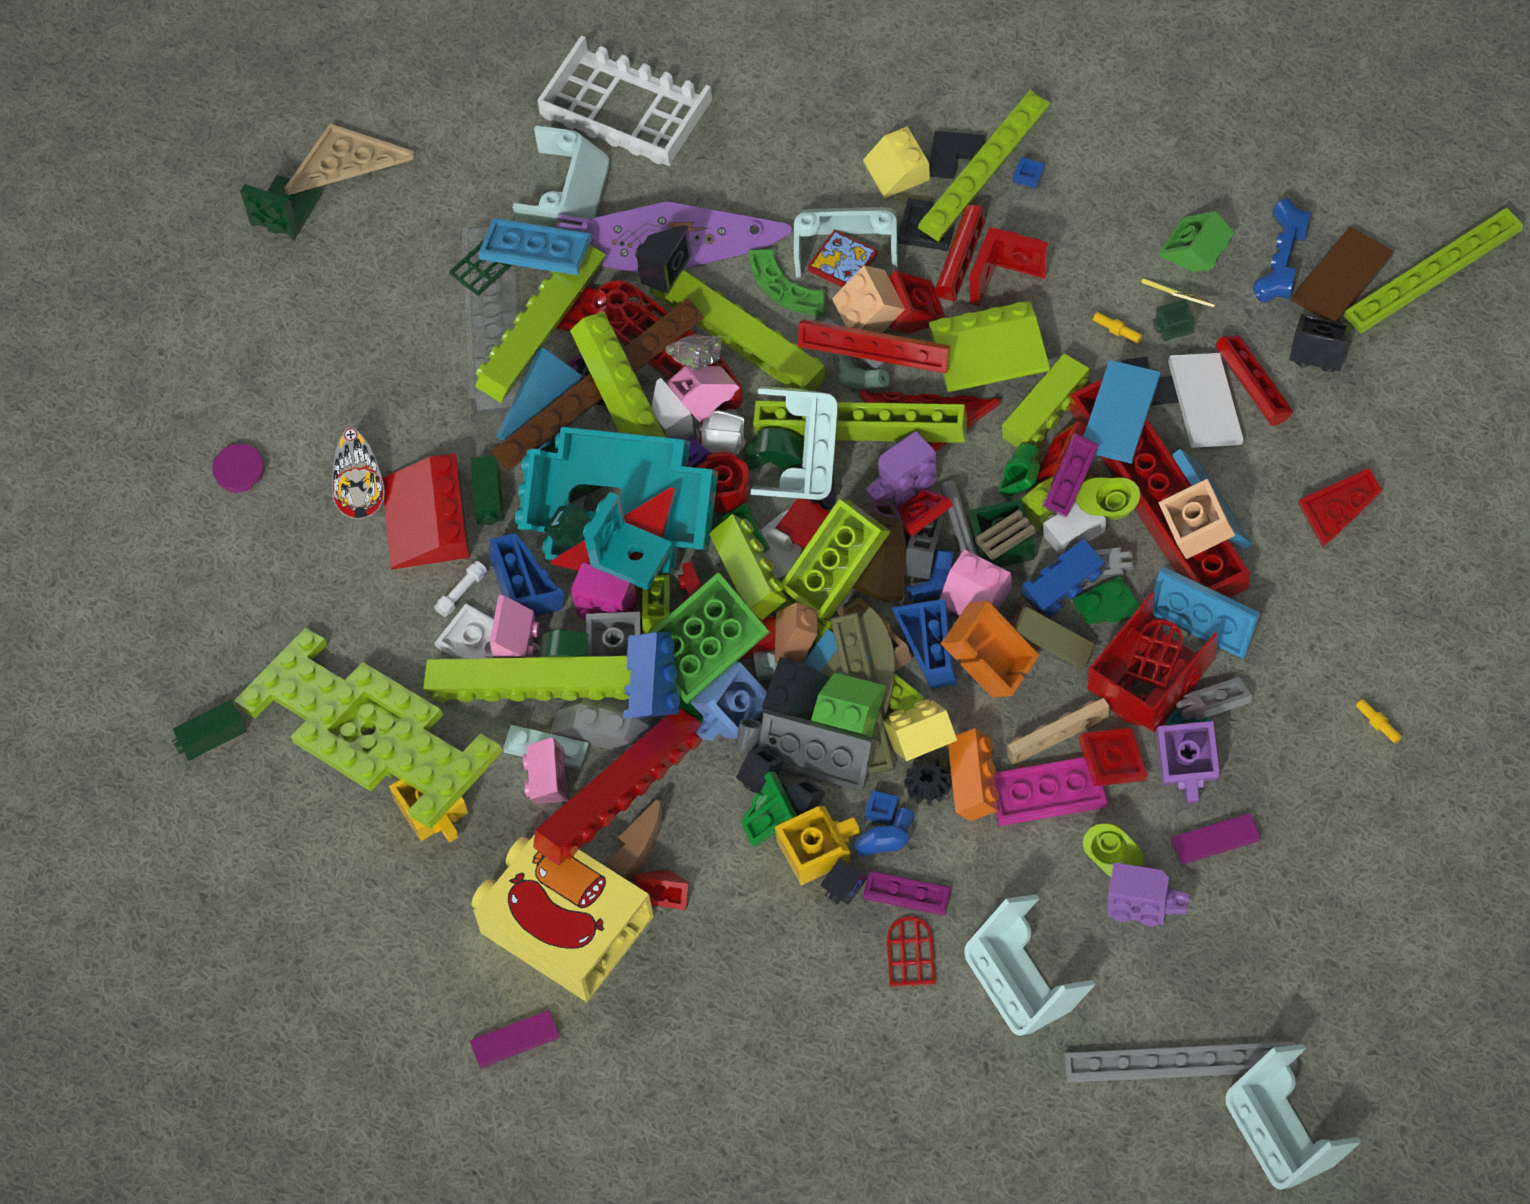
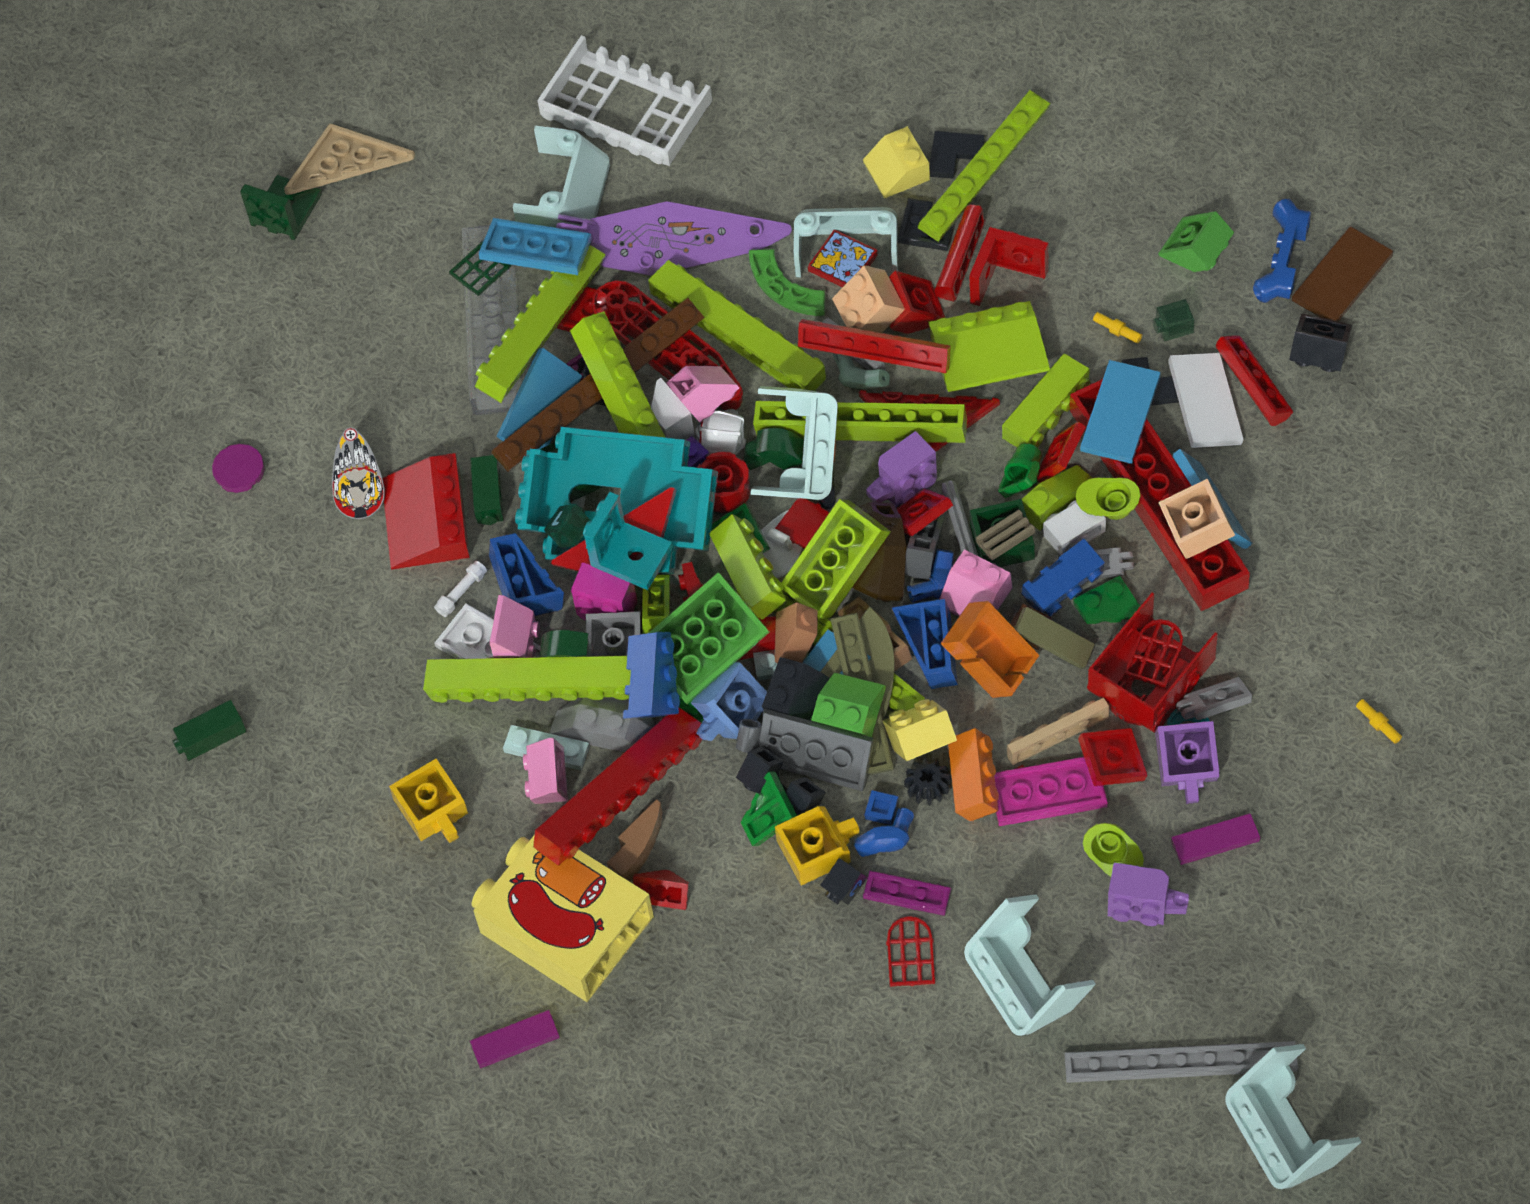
lime piece [234,627,503,829] -> none
black slope [635,225,692,294] -> none
clear piece [666,334,721,371] -> none
blue plate [1013,157,1045,189] -> none
magenta tile [1042,433,1099,518] -> none
light yellow piece [1141,278,1215,307] -> none
dark azure tile [1153,567,1260,659] -> none
red wing [1298,468,1382,548] -> none
lime plate [1344,208,1523,334] -> none

